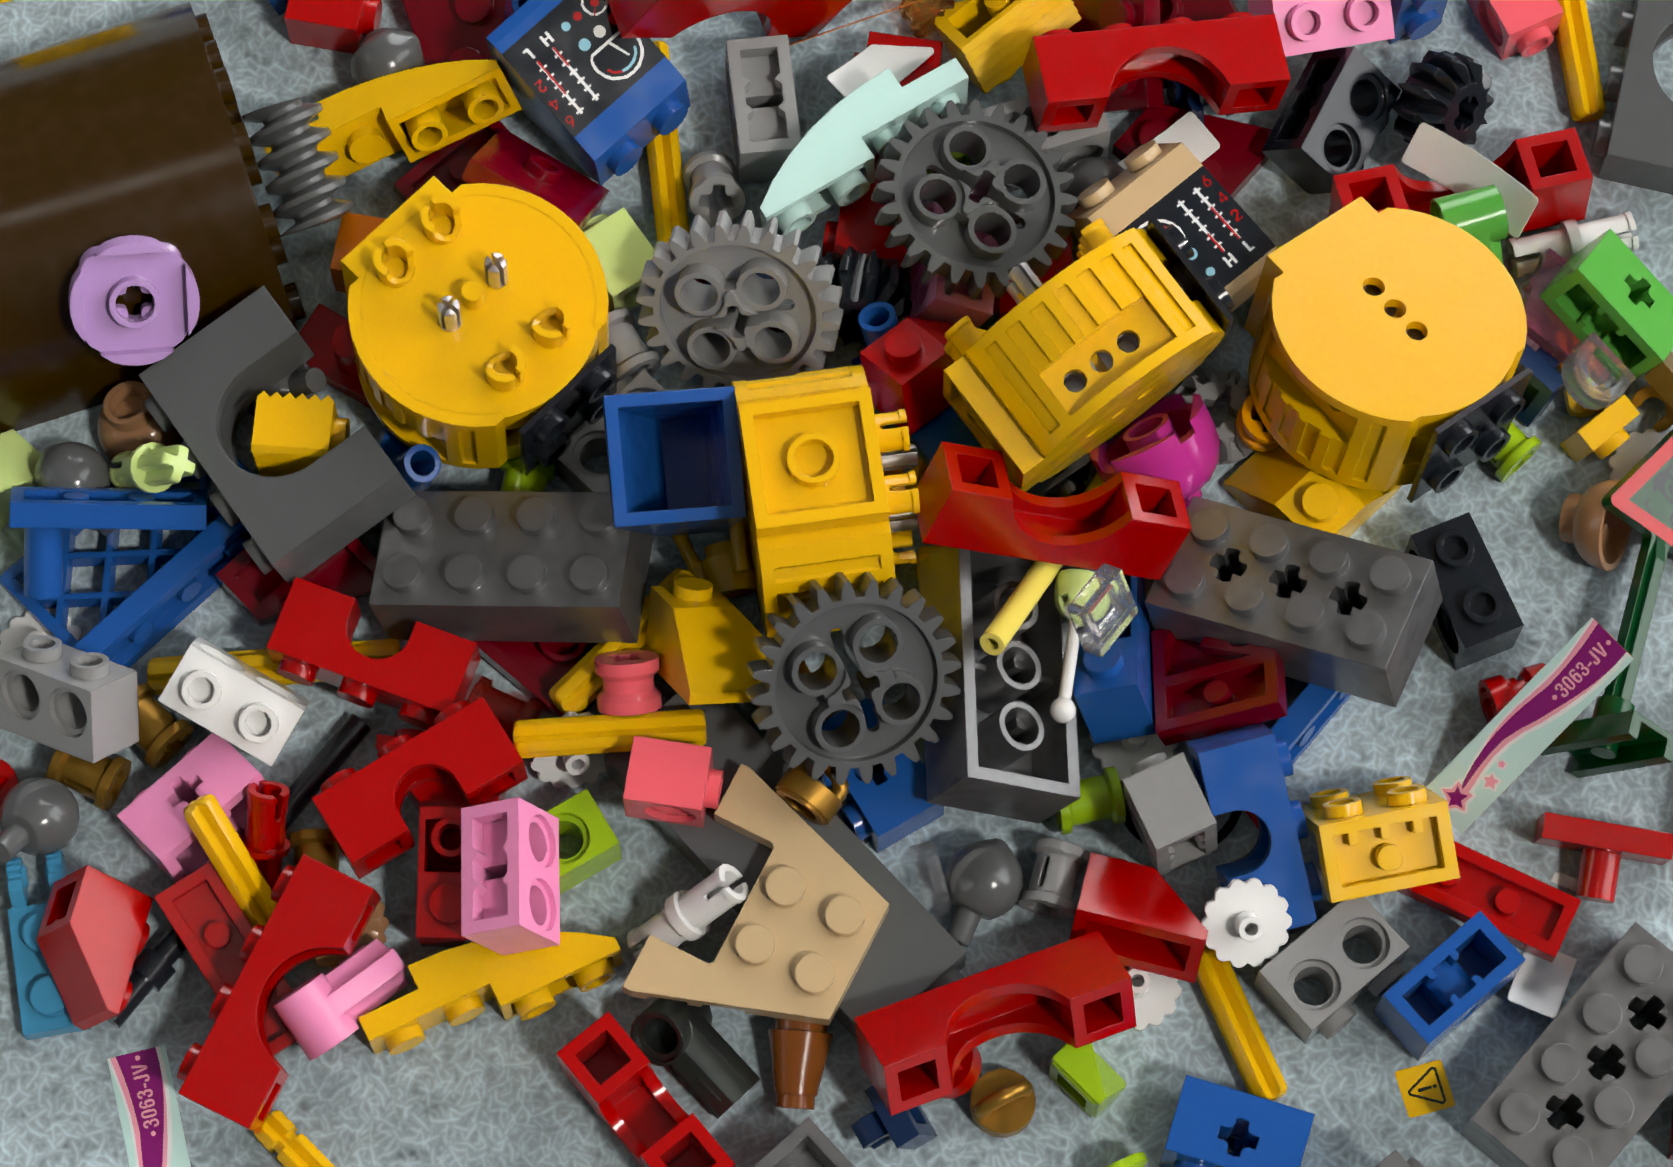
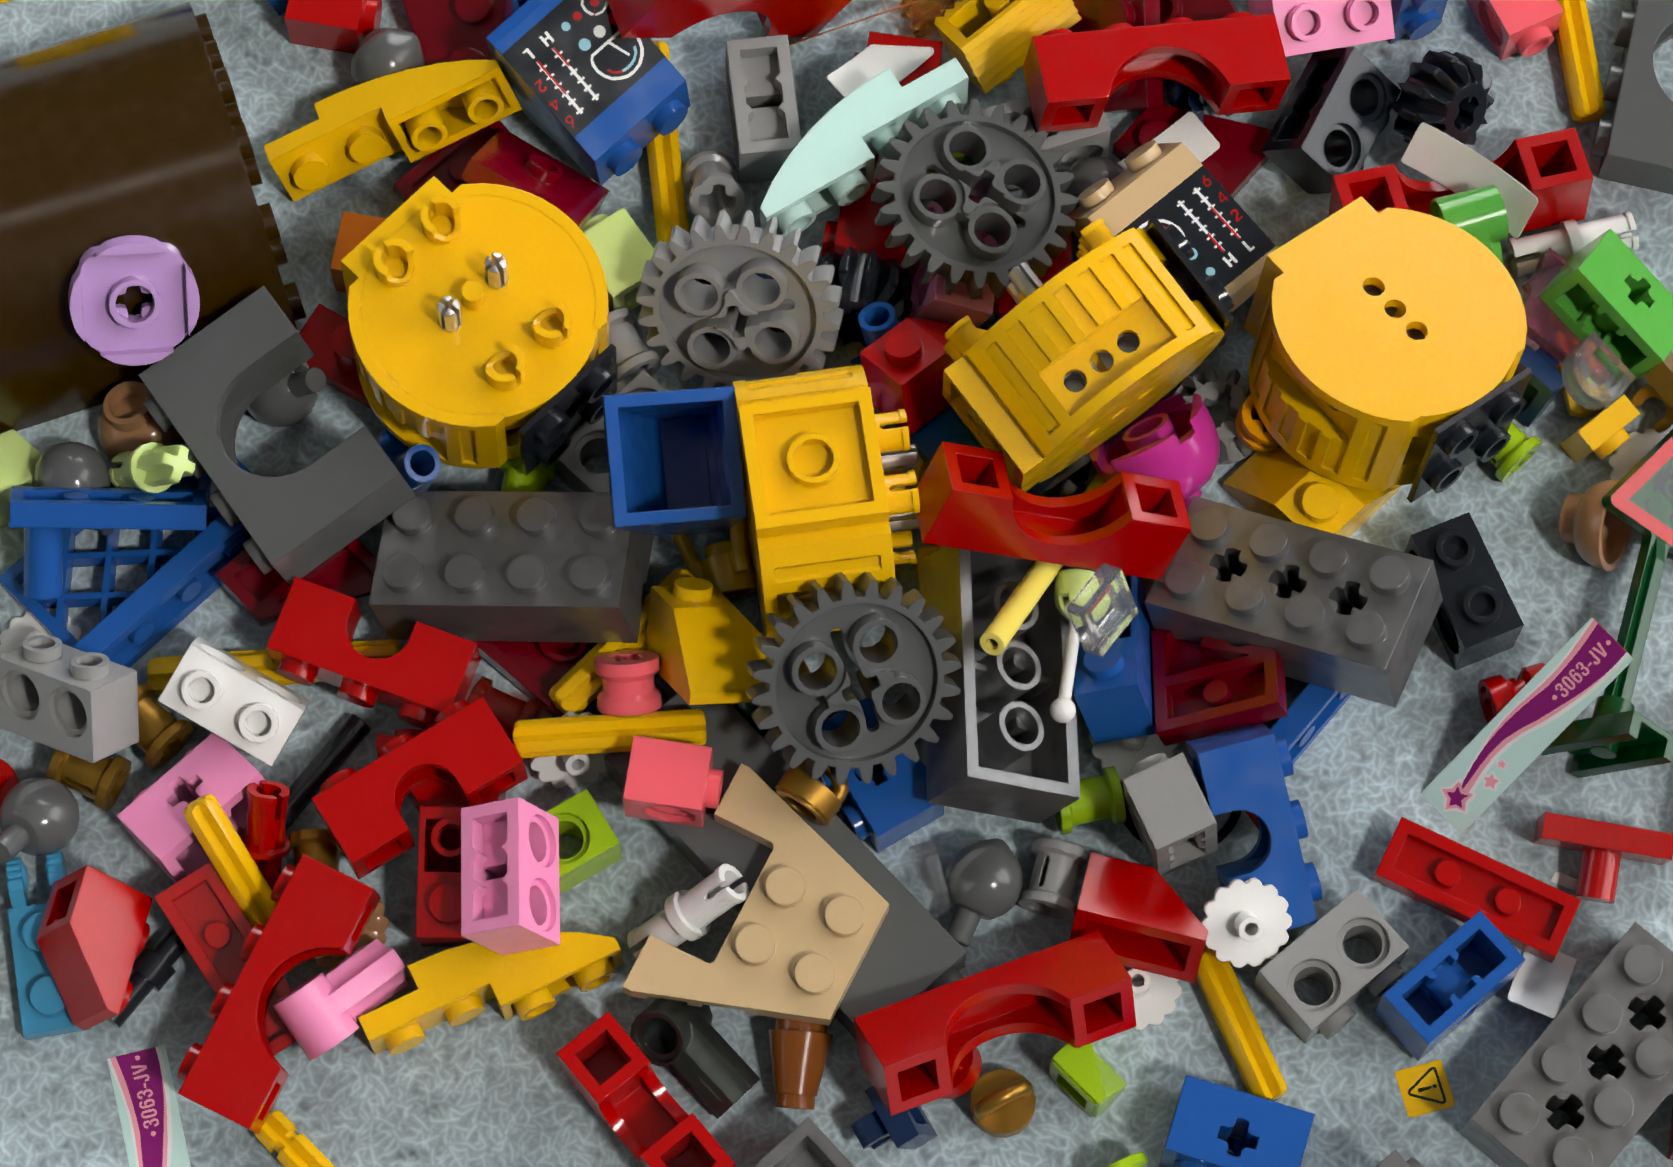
dark grey piece [242,97,355,237] -> none
yellow brick [251,391,350,477] -> none
yellow bracket [1301,776,1460,903] -> none

